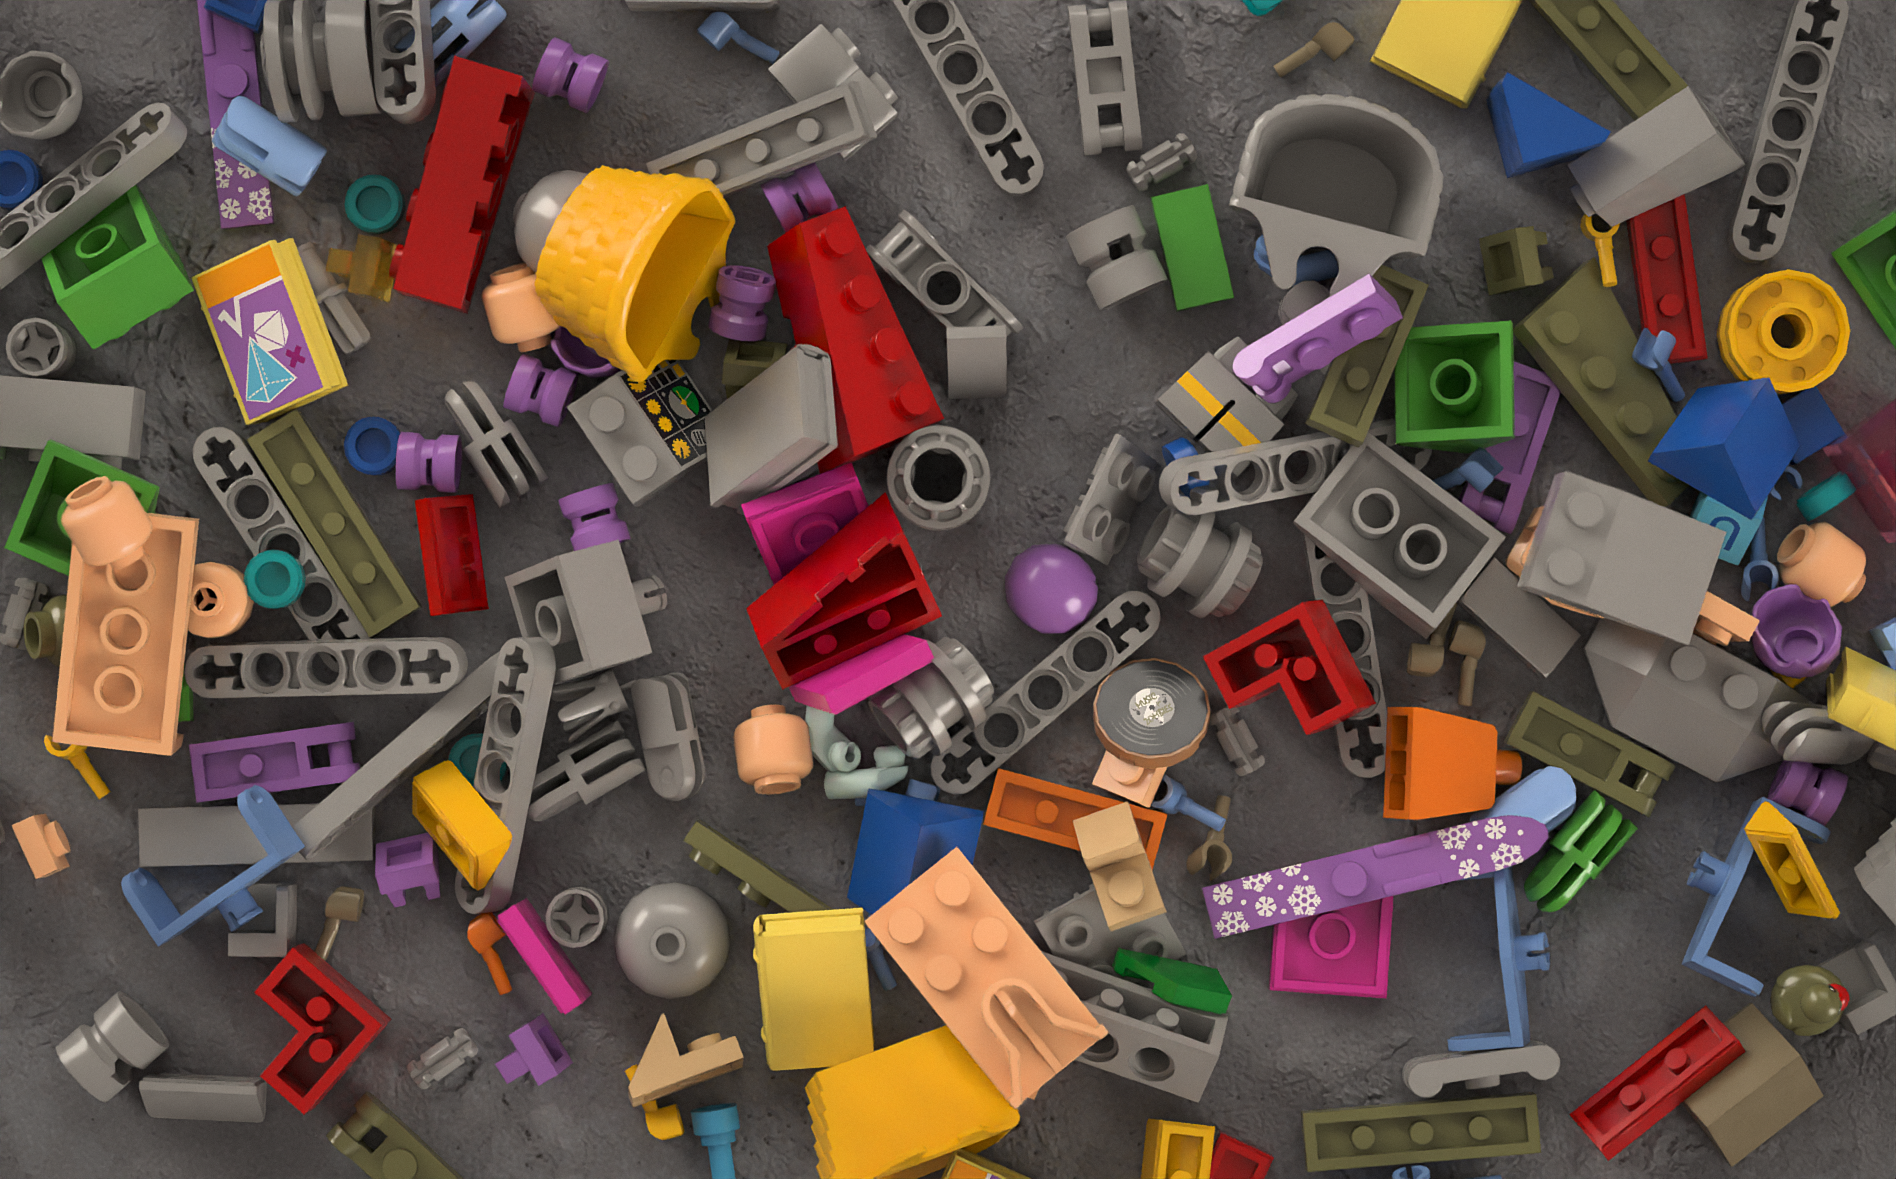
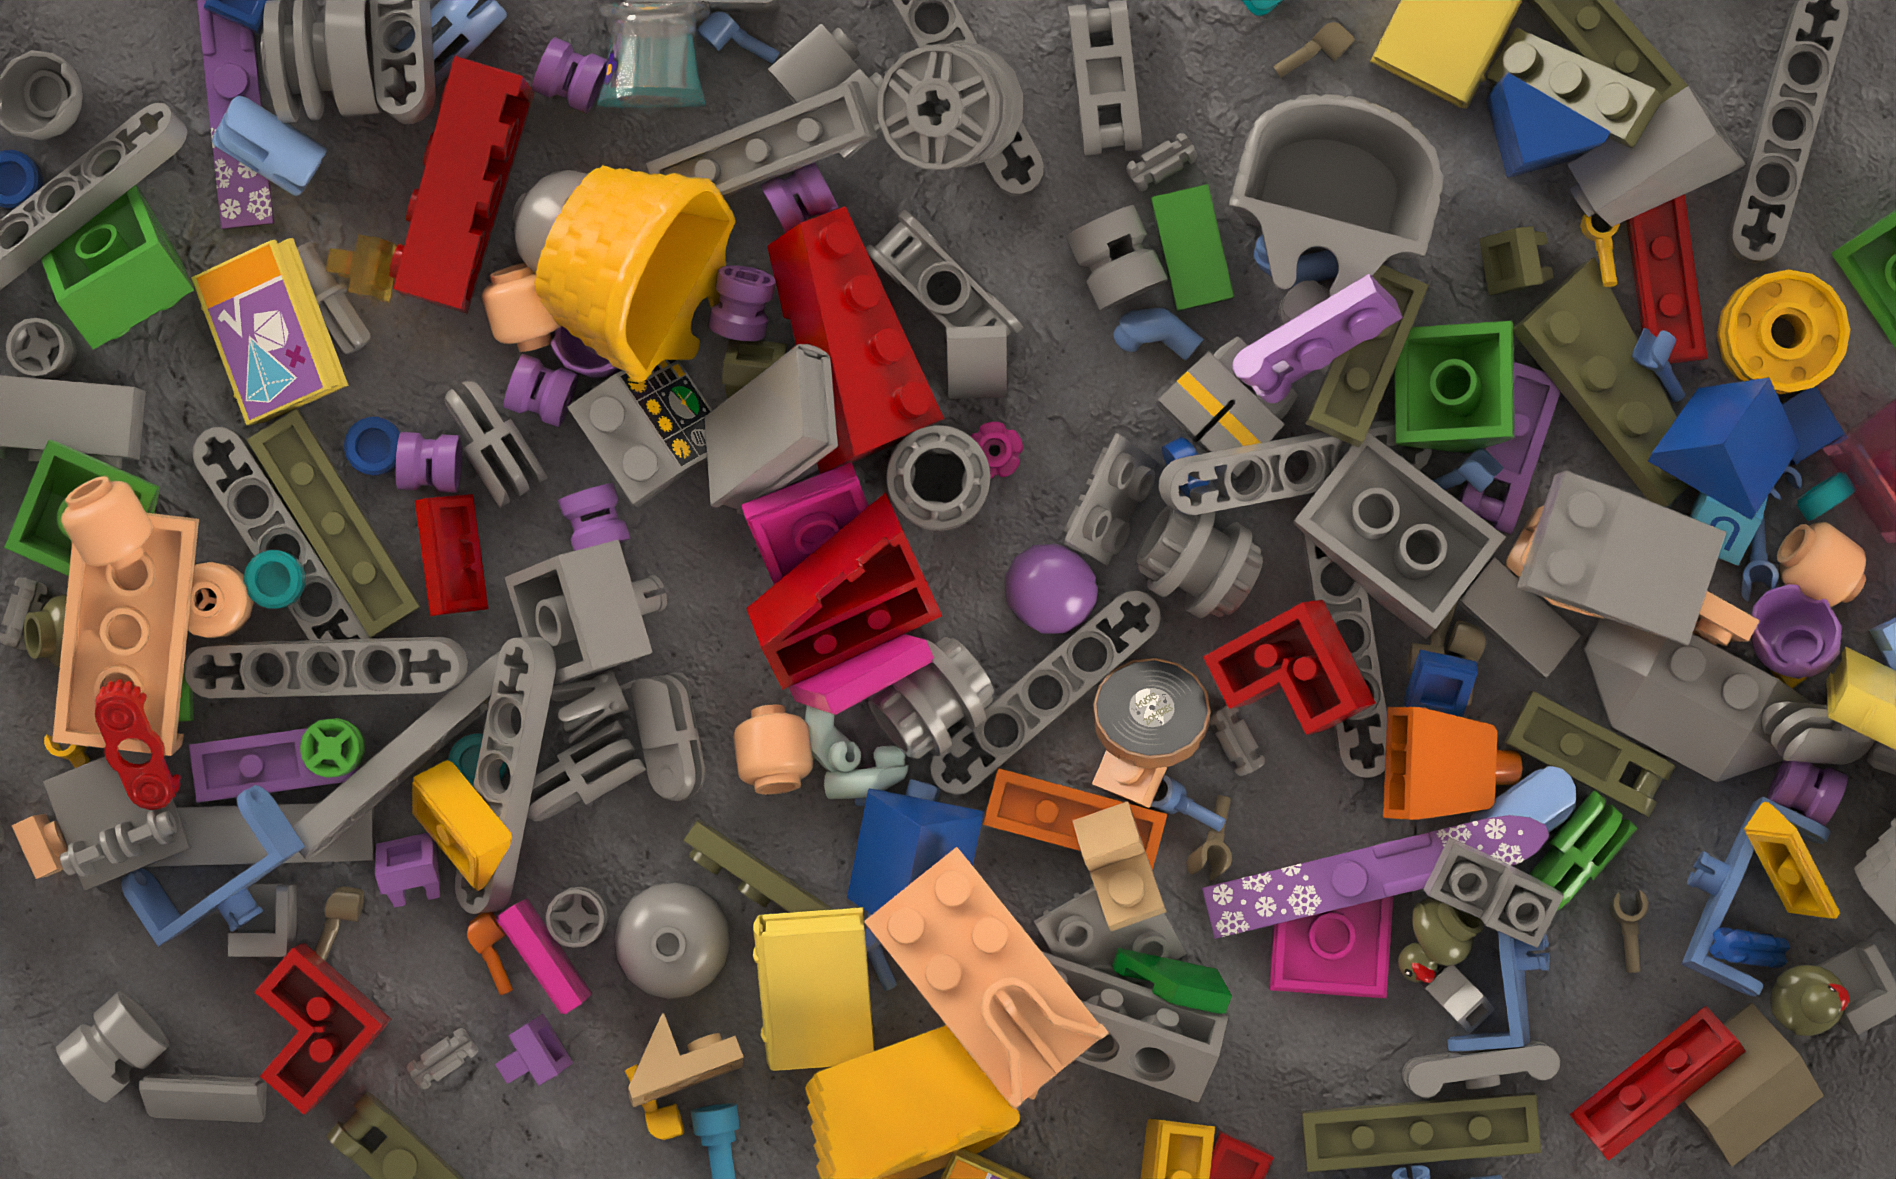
teal tile [345,174,405,235] -> none
none -> light grey hinge [43,750,191,891]
none -> red piece [94,679,181,810]
none -> bright green wheel [300,718,366,778]
none -> clear hat [594,1,710,108]
none -> light grey wheel [877,44,1023,170]
none -> dark pink plate [970,421,1023,479]
none -> medium blue arm [1113,308,1204,361]
none -> olive animal [1398,897,1484,983]
none -> blue tile [1404,649,1478,717]
none -> light grey piece [1421,965,1495,1034]
none -> light grey slope [1424,837,1564,948]
none -> plate [1486,28,1664,149]
none -> dark tan hand [1609,890,1649,973]
none -> blue axle [1709,927,1791,969]

